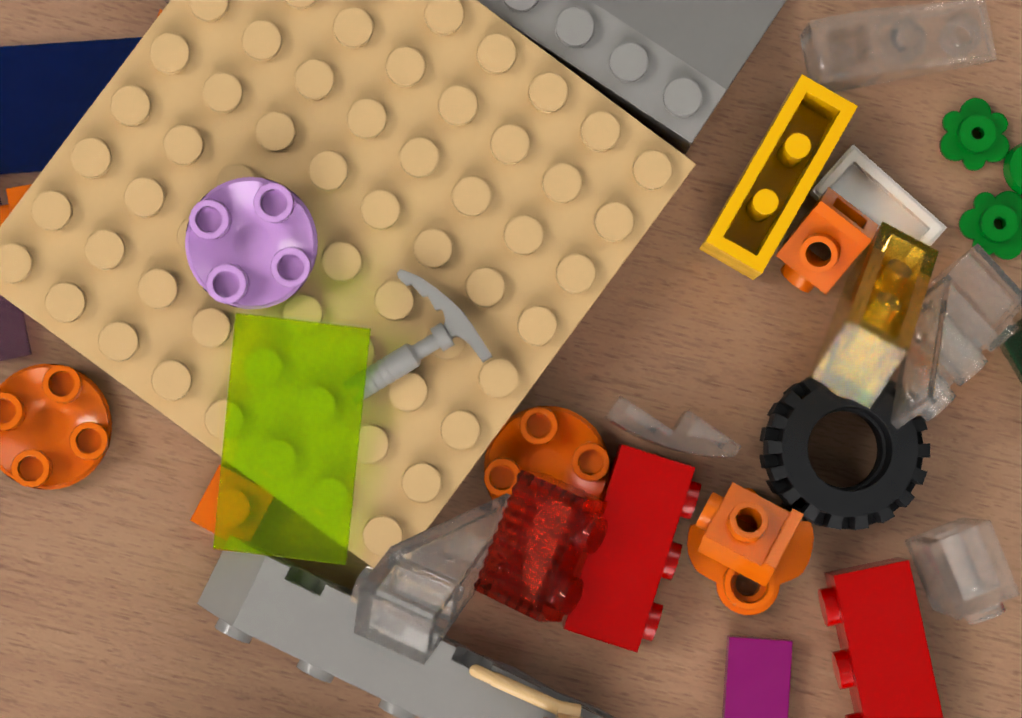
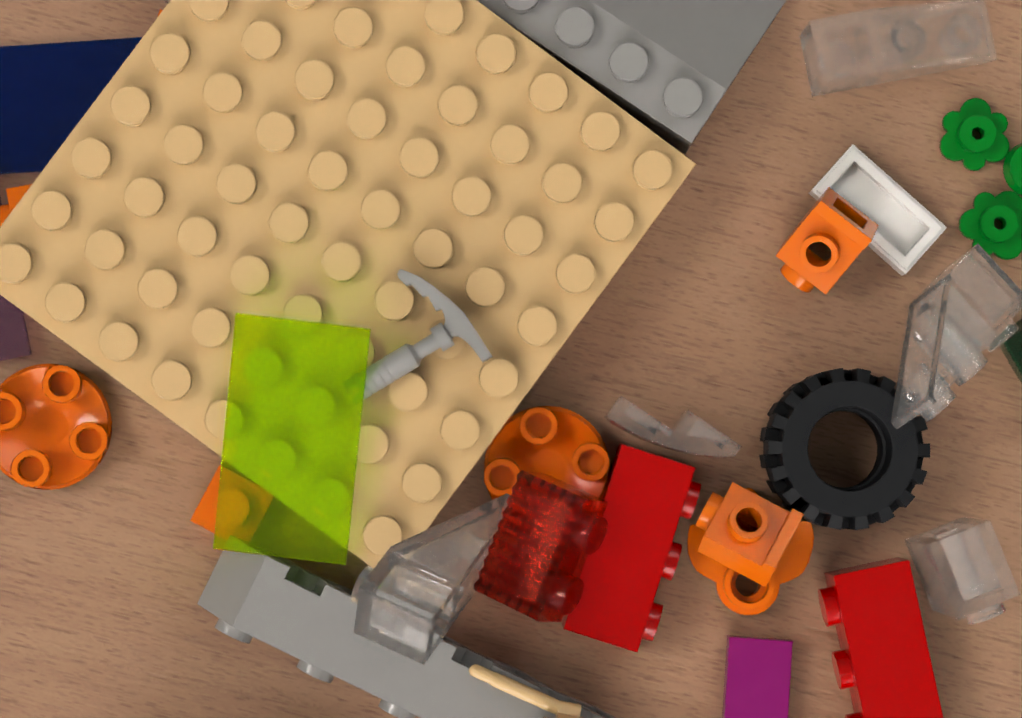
lavender dish [185,177,318,309] -> none
yellow brick [699,74,858,280] -> none
clear yellow brick [811,221,939,409] -> none

